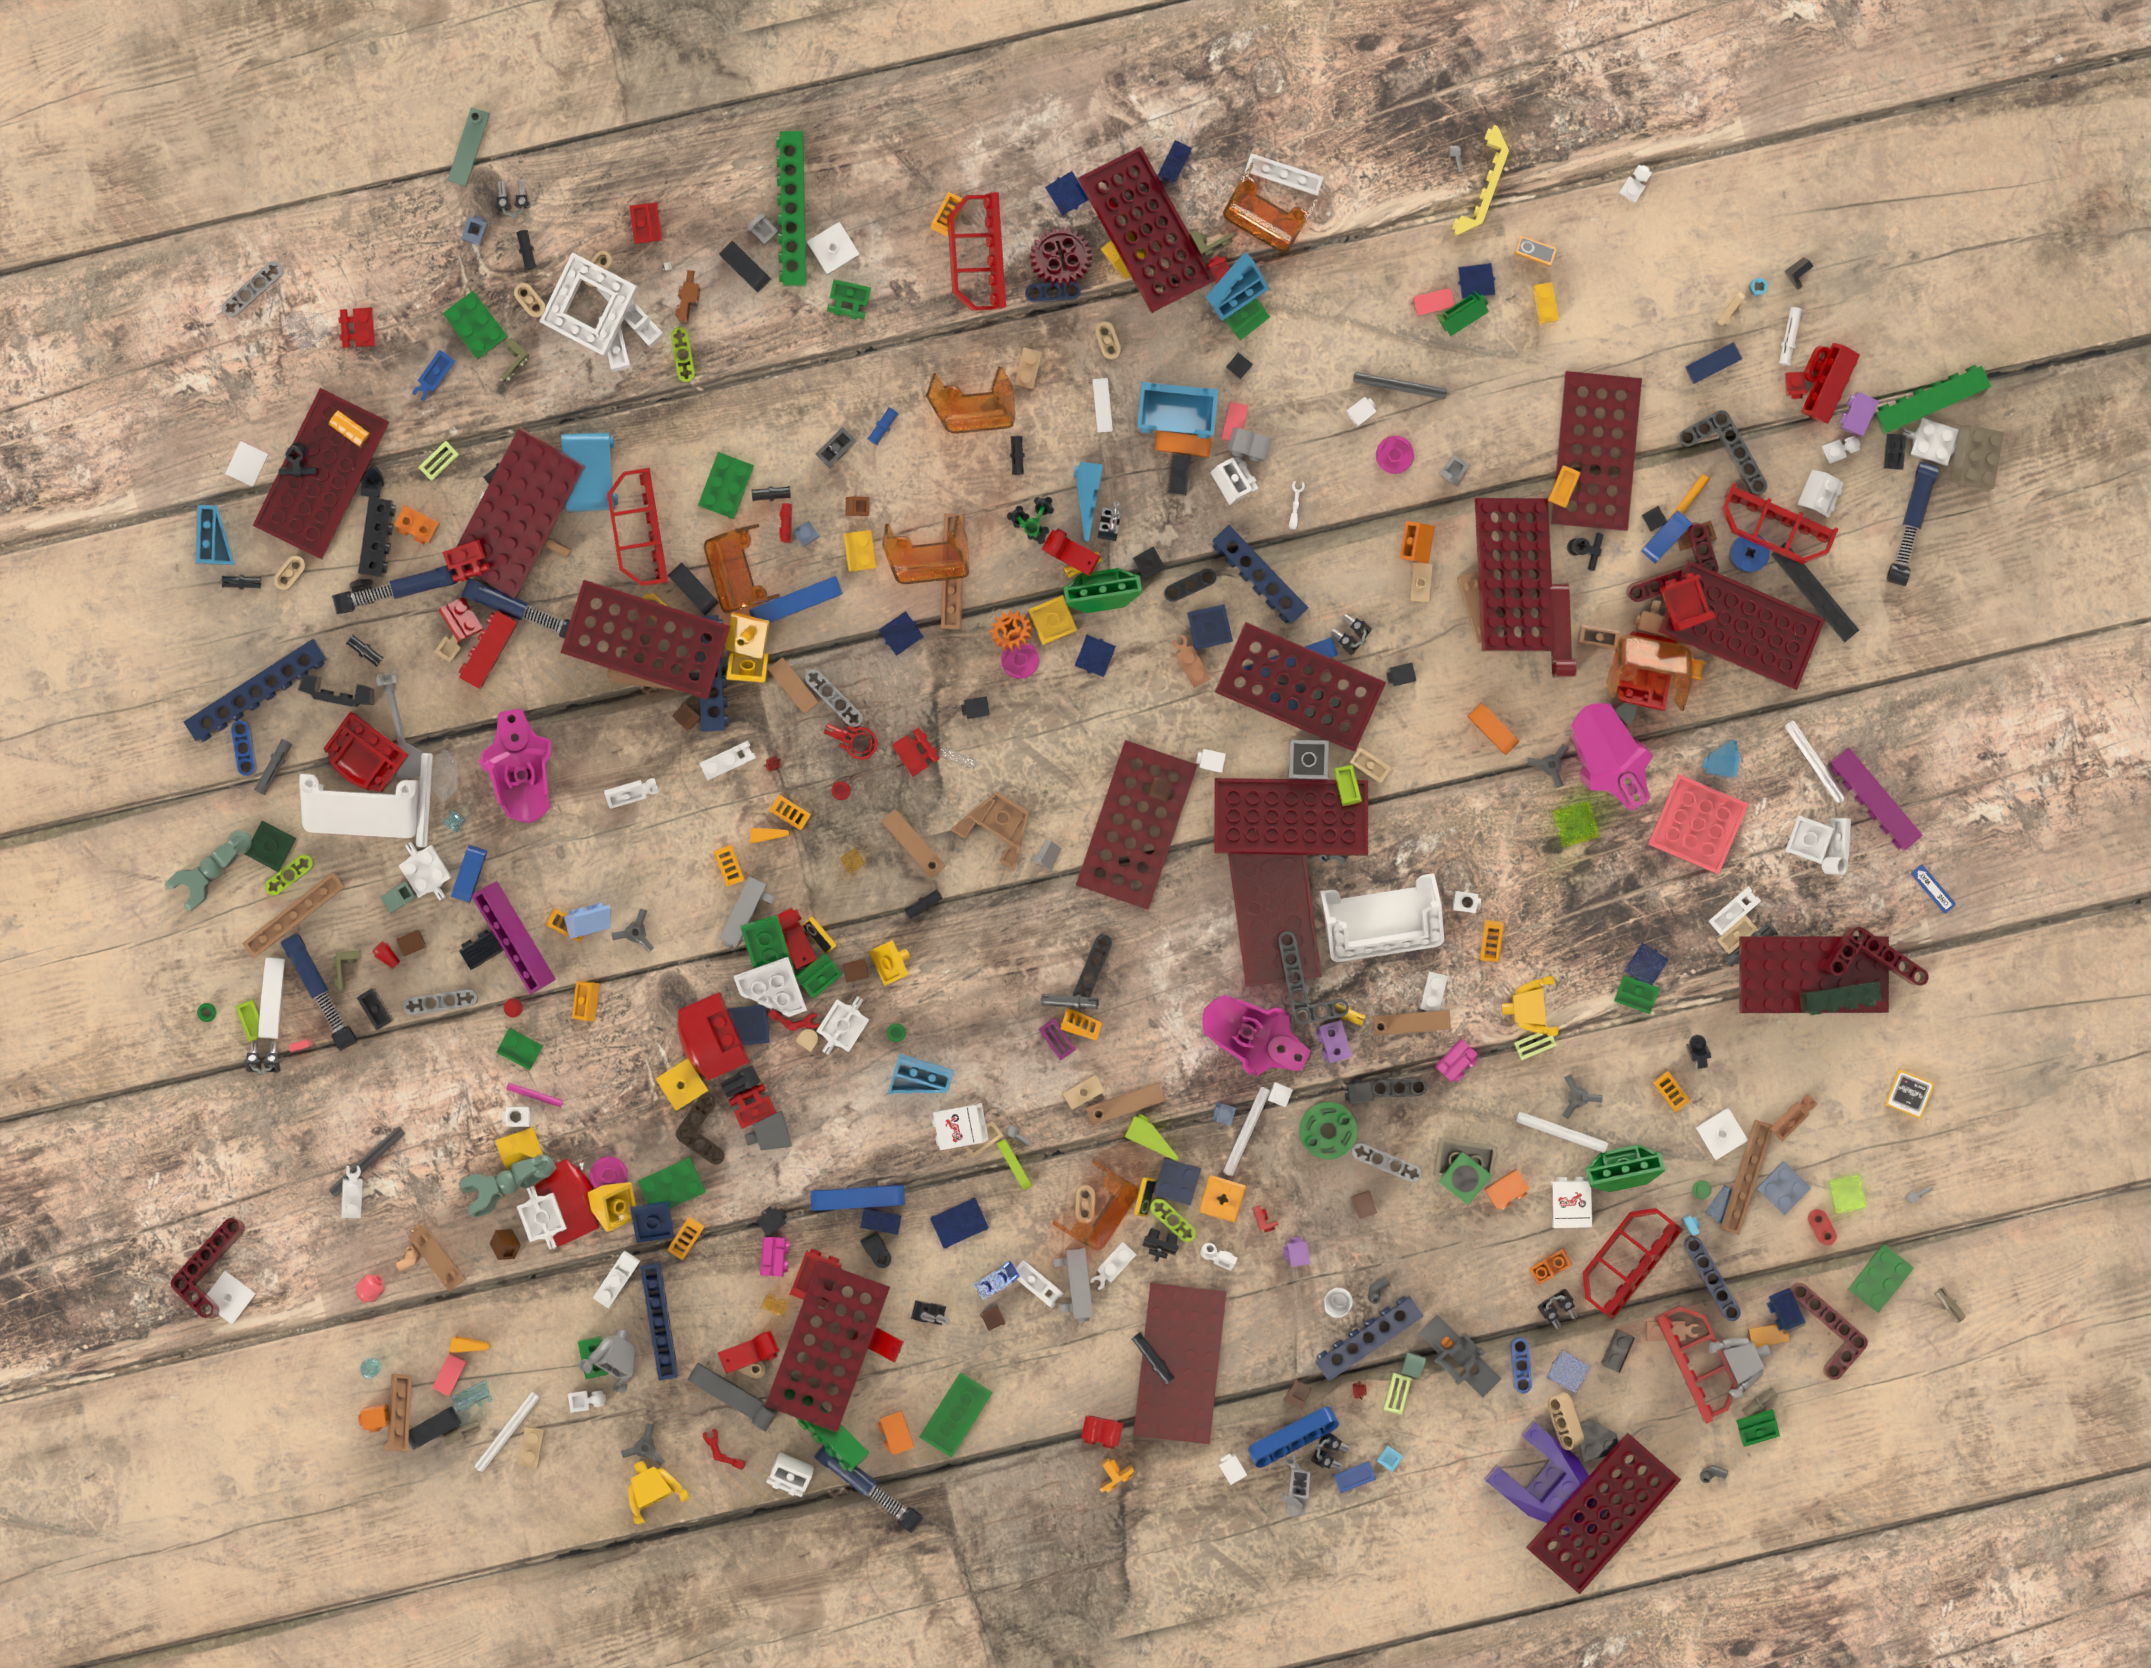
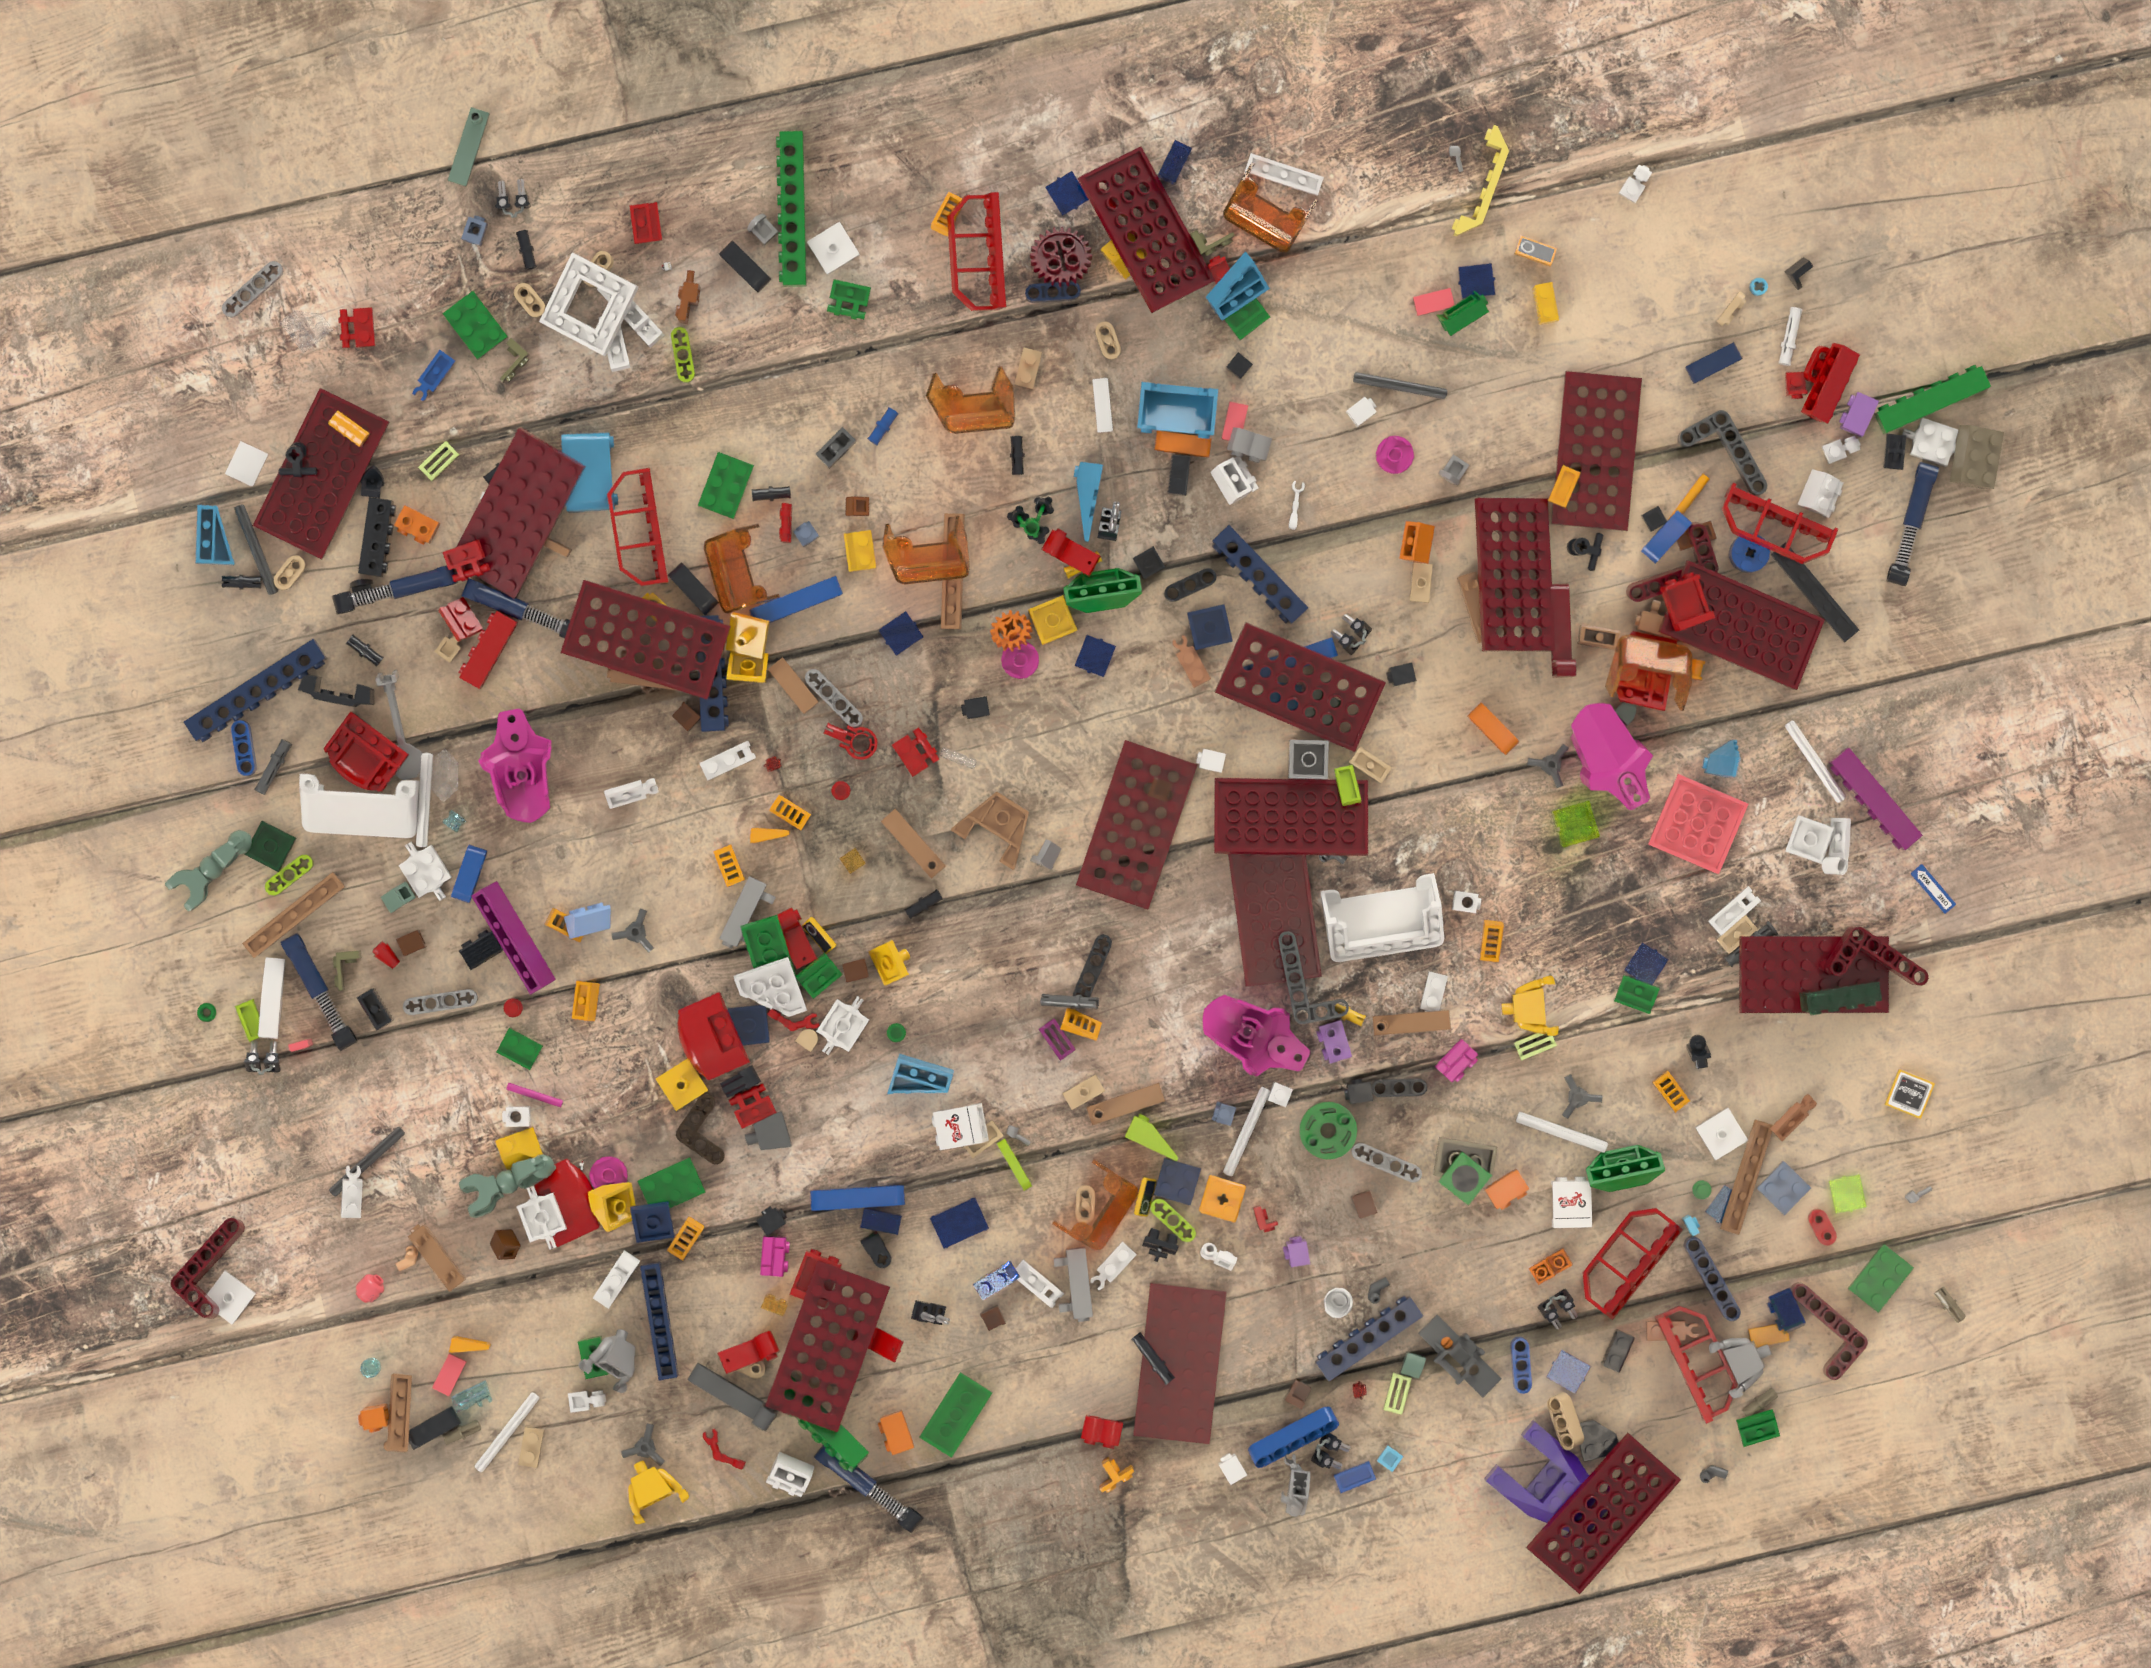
none -> dark grey axle [234,504,278,595]

